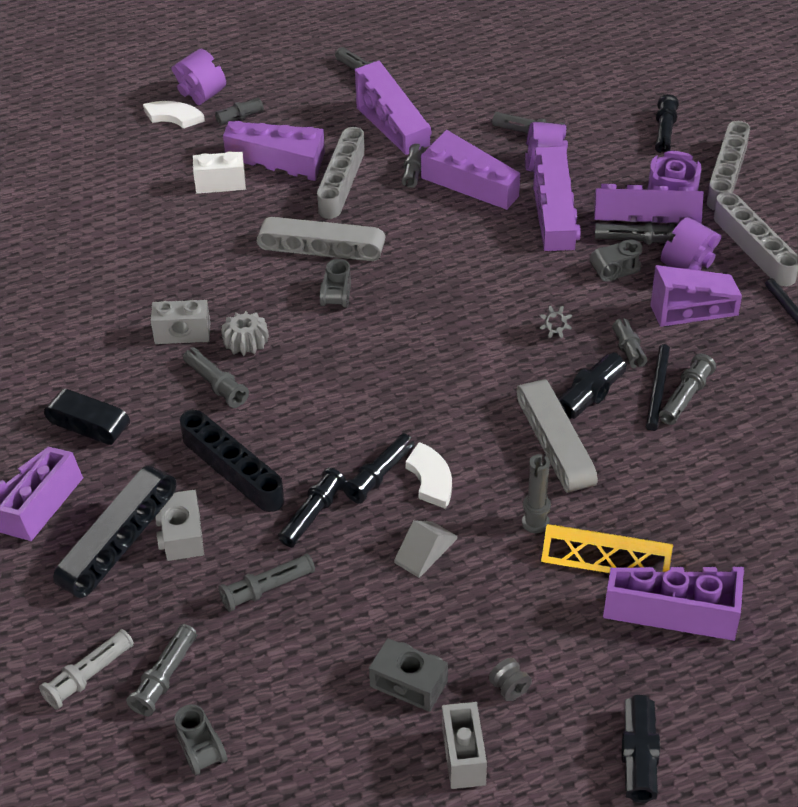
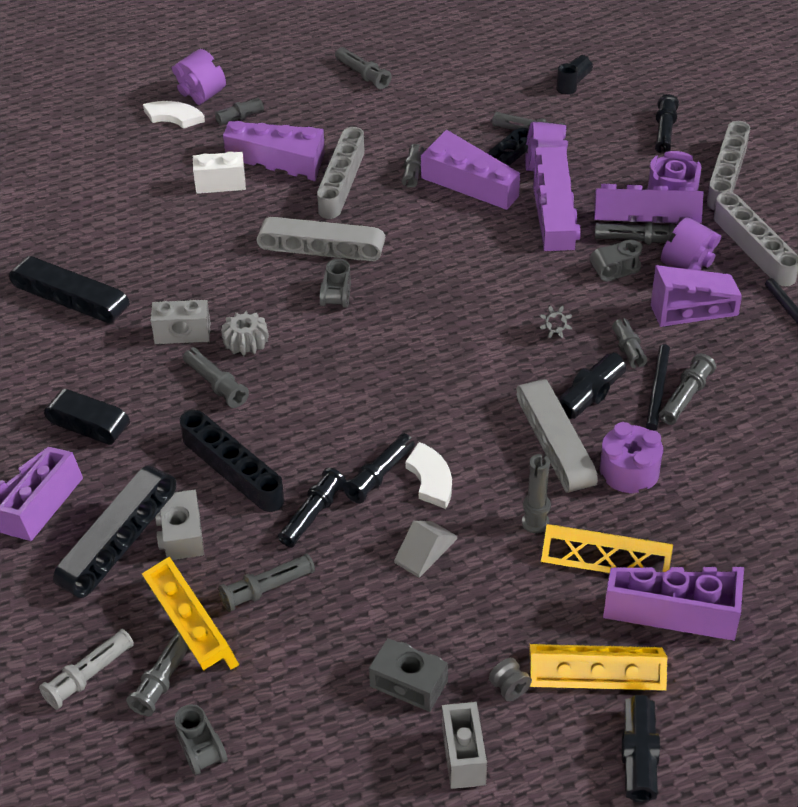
medium lavender wedge [355,61,432,155] -> none
none -> black beam [9,256,130,324]
none -> yellow fence [142,556,239,670]
none -> black beam [487,128,529,166]
none -> yellow fence [529,644,667,690]
none -> black piece [556,54,593,94]
none -> medium lavender brick [600,422,663,493]

